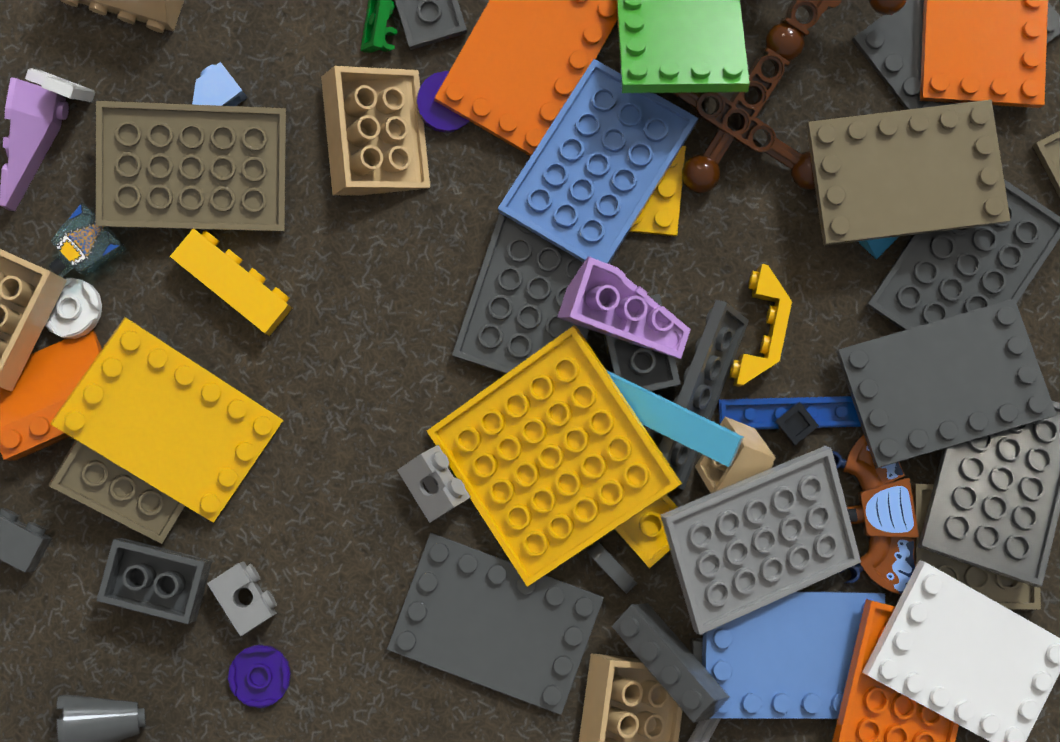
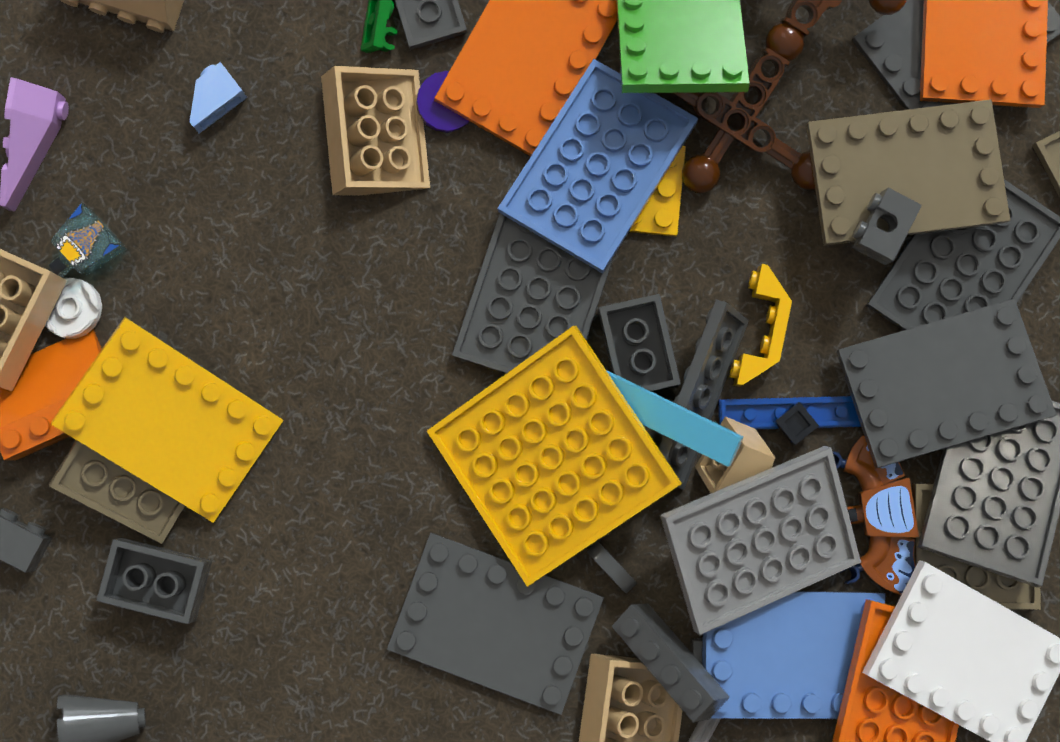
white tile [25,68,96,102] -> none
dark tan plate [96,101,286,231] -> none
yellow brick [170,228,292,336] -> none
light grey brick [207,562,277,636] -> none
dark purple tile [228,644,291,708] -> none
light grey brick [397,445,470,523] -> none
lavender wedge [557,257,691,359] -> none
yellow plate [615,494,678,569] -> none
none -> dark grey brick [852,187,922,265]

